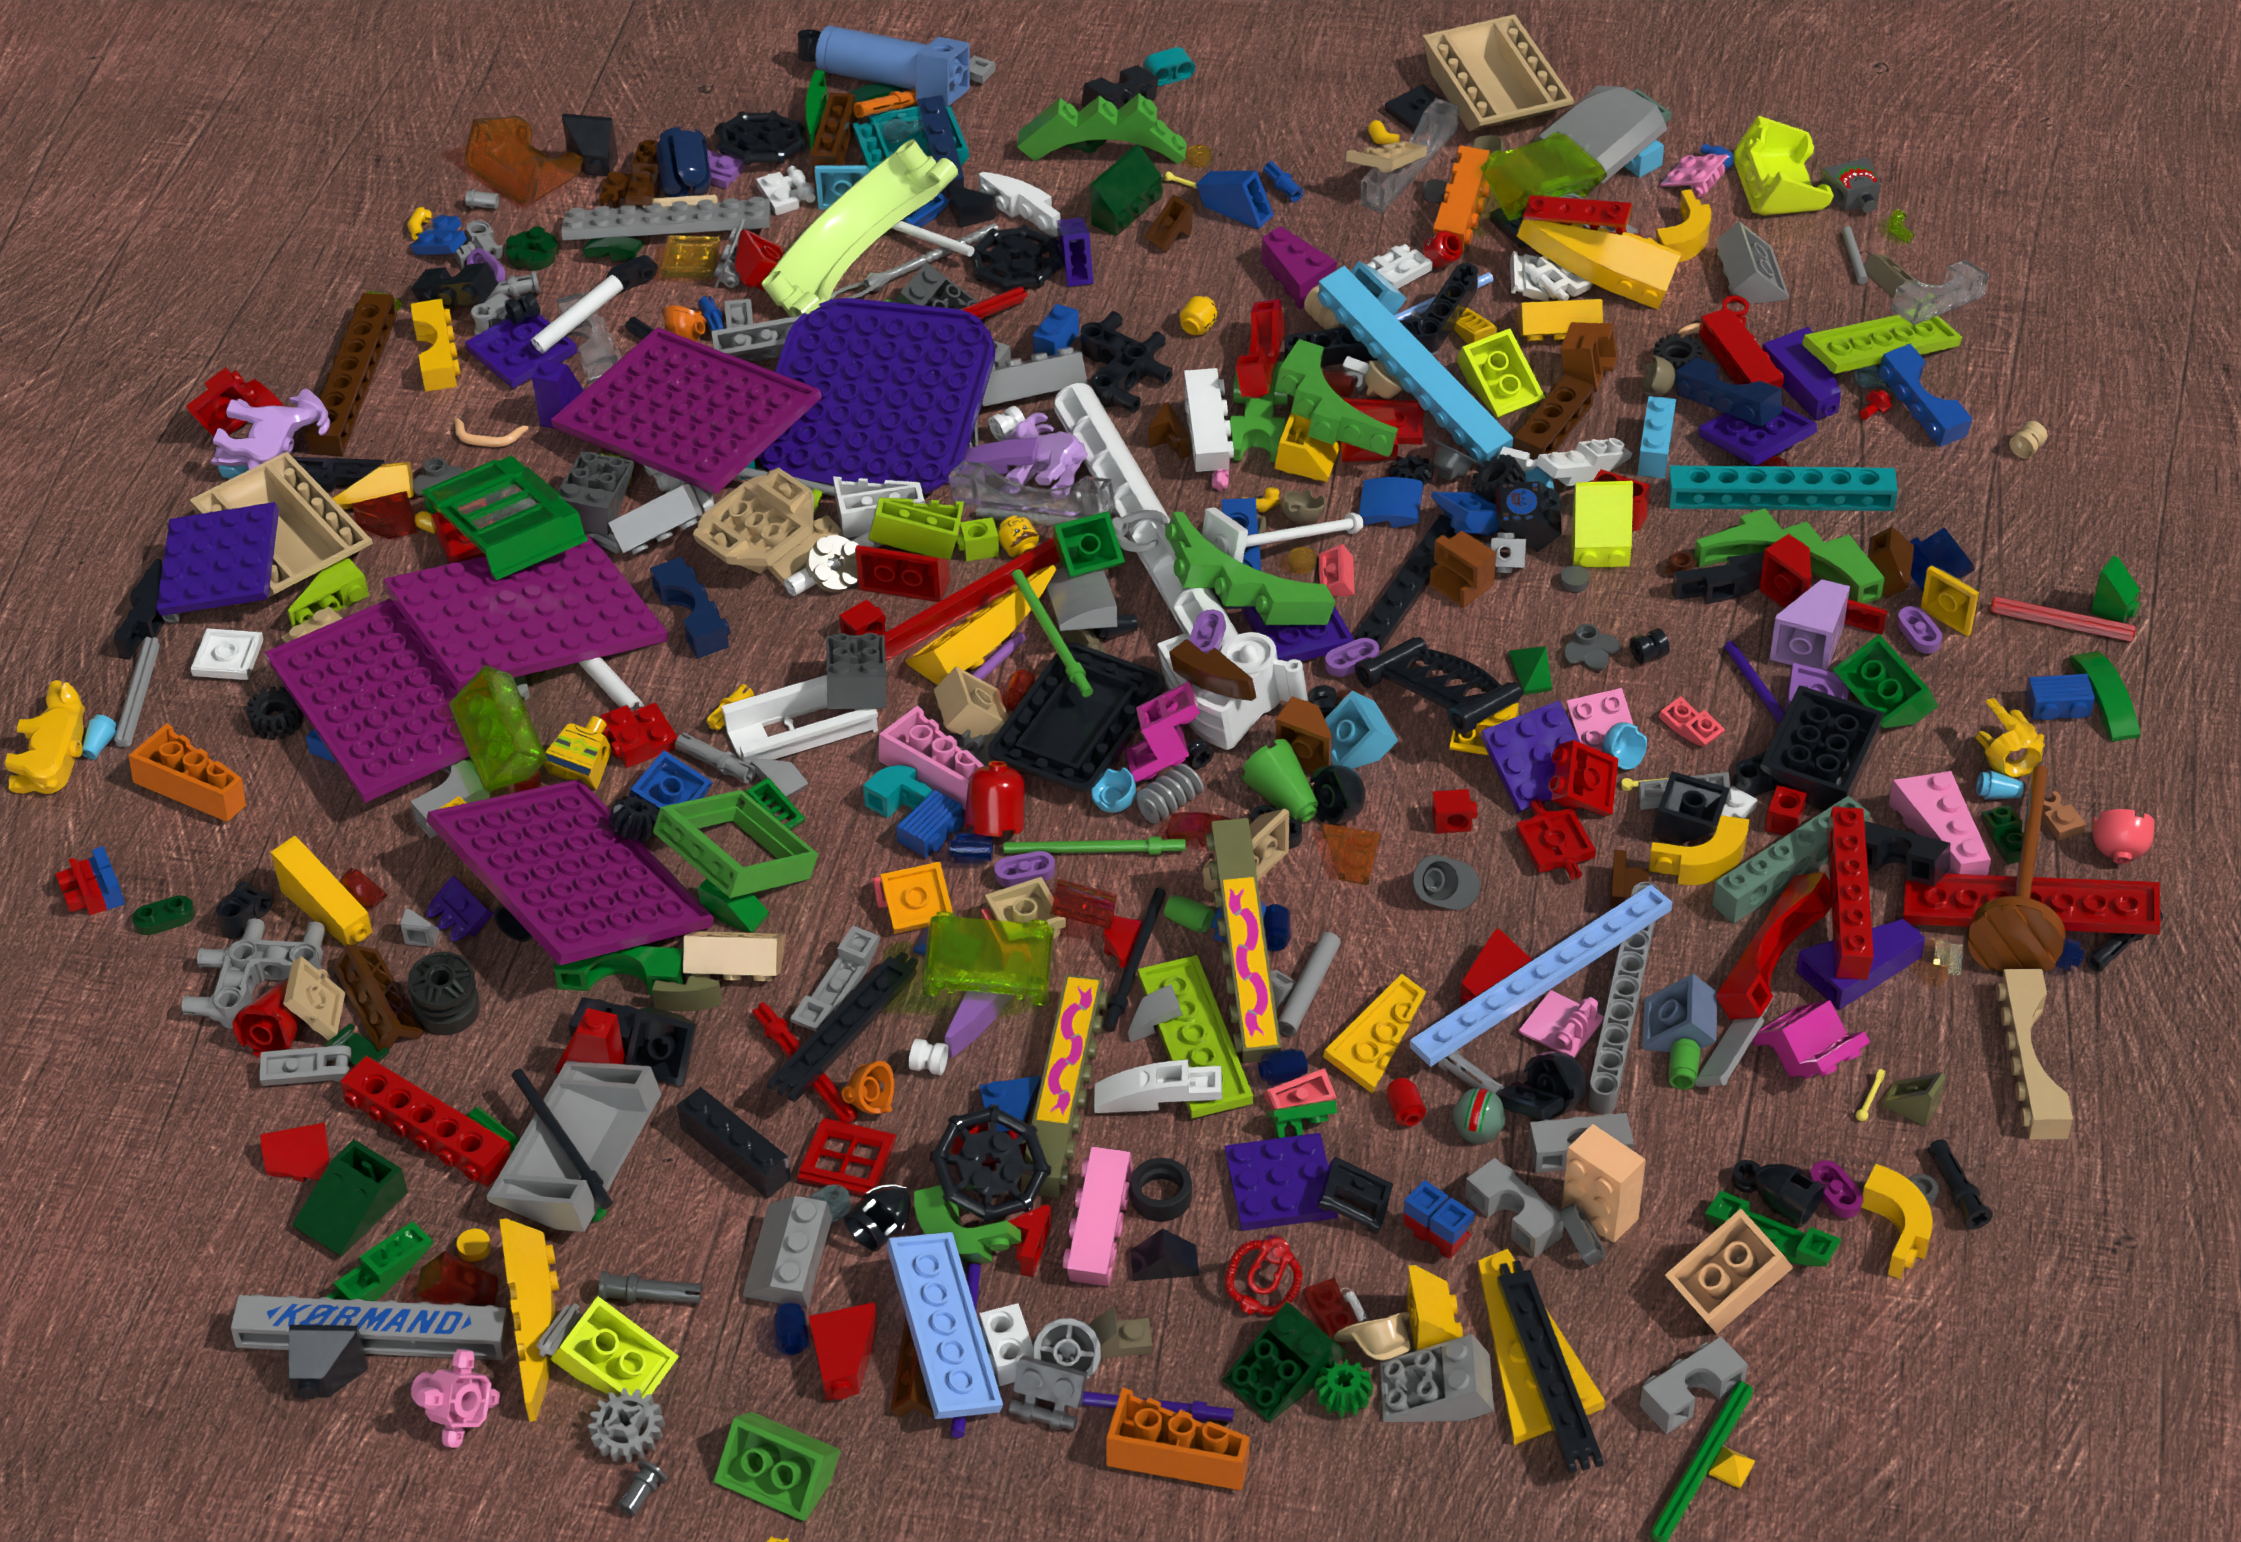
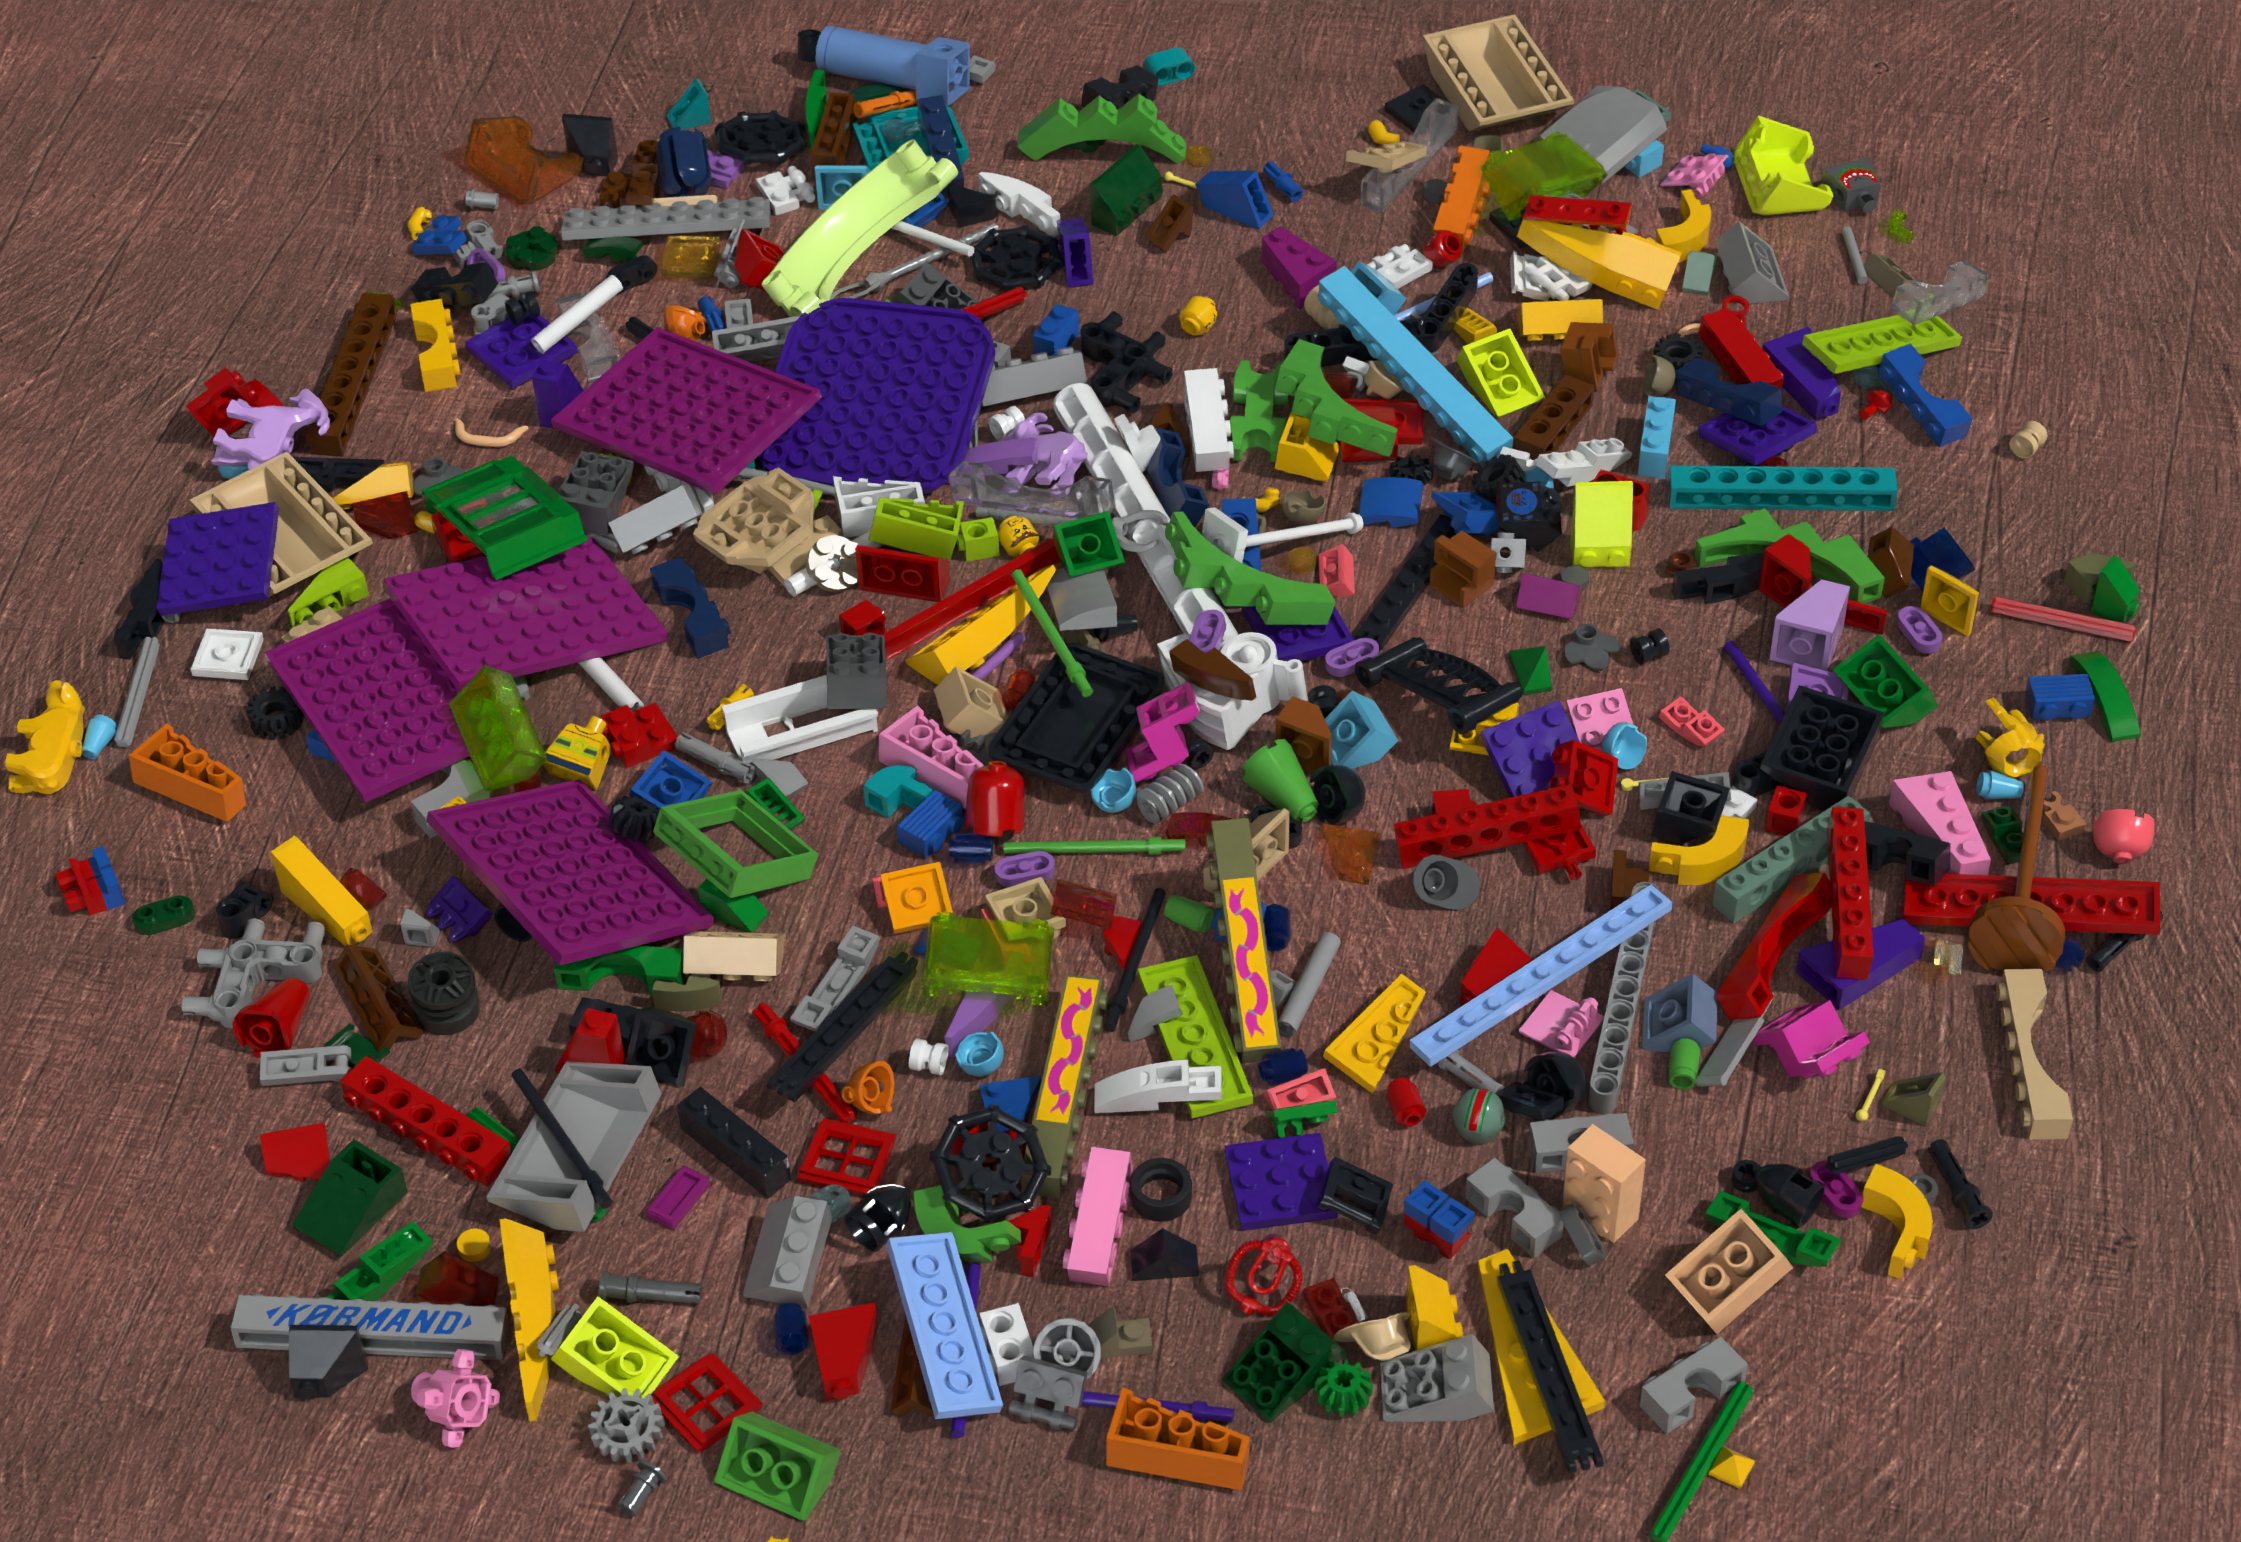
tan plate [283,956,345,1040] -> none
red arch [1235,299,1286,398] -> none
none -> magenta tile [646,1165,711,1231]
none -> red piece [651,1353,763,1453]
none -> teal slope [666,78,711,130]
none -> clear red hair [687,1010,728,1058]
none -> medium azure hair [955,1032,1004,1077]
none -> white slope [1114,414,1161,472]
none -> dark blue arch [1147,427,1209,527]
none -> red brick [1393,784,1581,869]
none -> magenta brick [1516,574,1582,619]
none -> sand green slope [1682,251,1718,296]
none -> black axle [1825,1136,1908,1174]
none -> olive slope [2064,552,2136,603]

